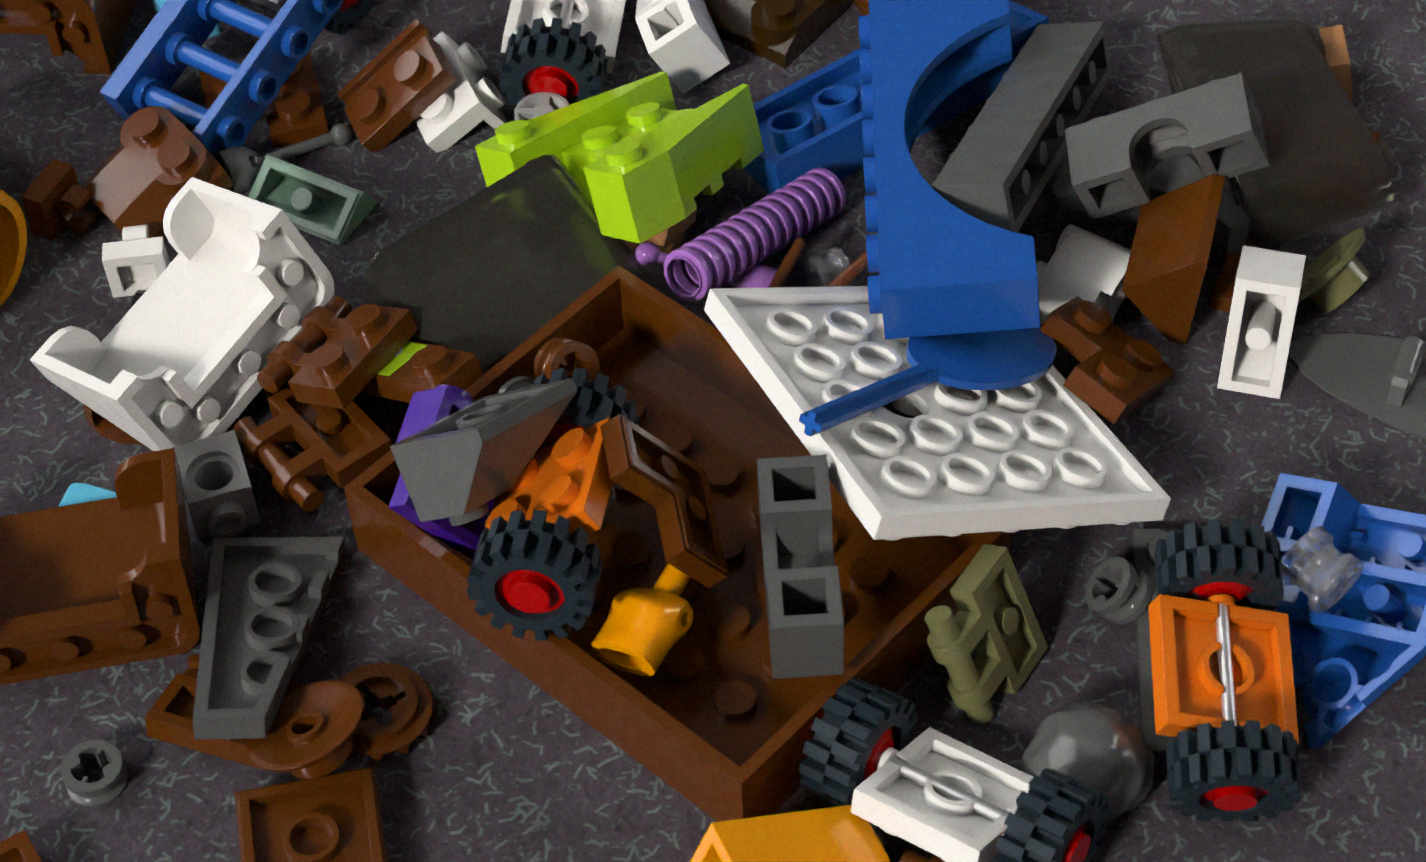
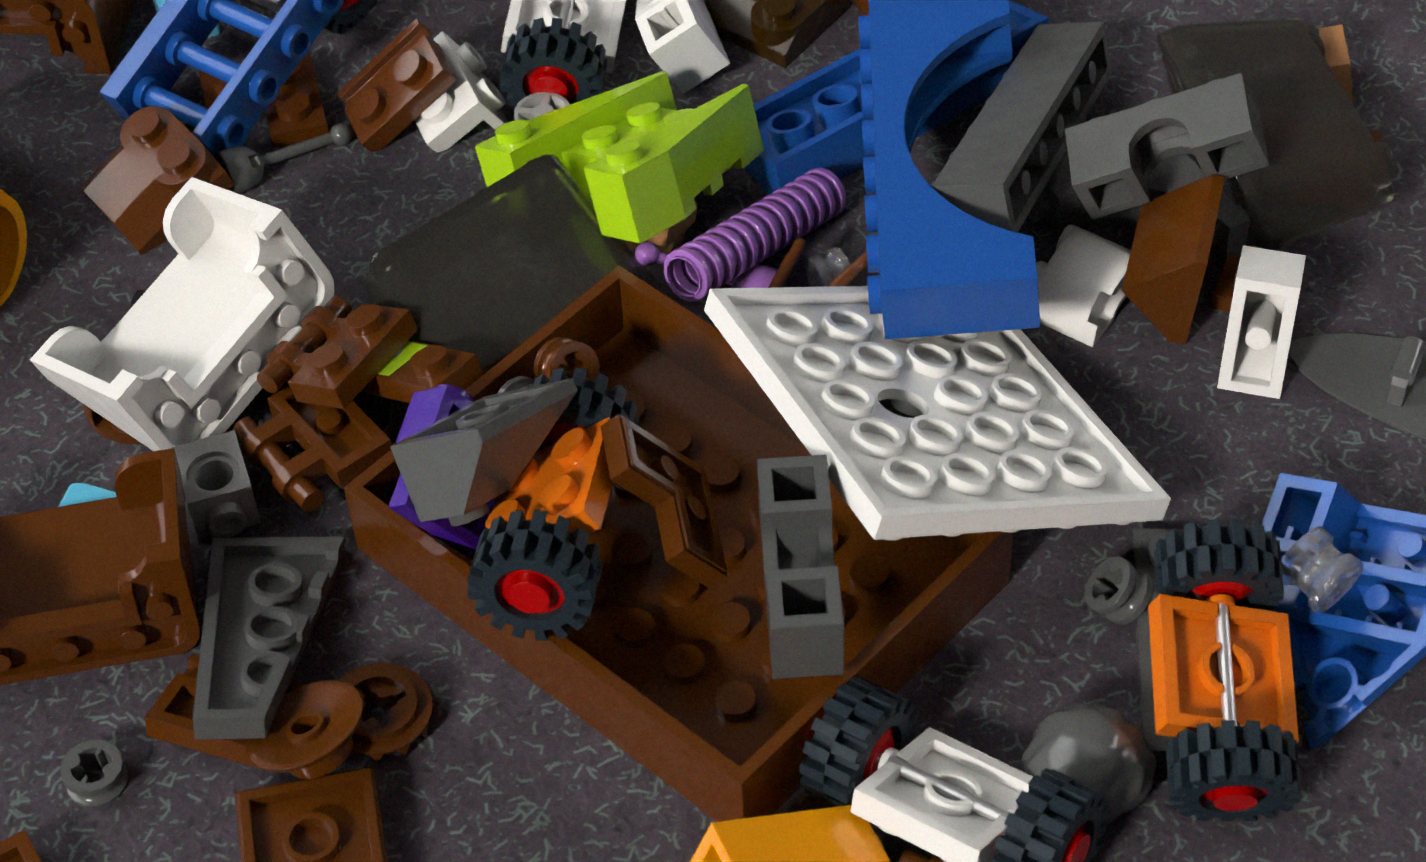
reddish brown tile [21,158,98,241] -> none
white tile [102,224,170,298] -> none
sand green slope [248,155,378,246] -> none
light orange piece [591,564,693,676] -> none
blue piece [799,328,1056,437] -> none
olive plate [925,544,1048,725] -> none
reddish brown plate [1040,296,1176,425] -> none
olive piece [1298,227,1370,314] -> none

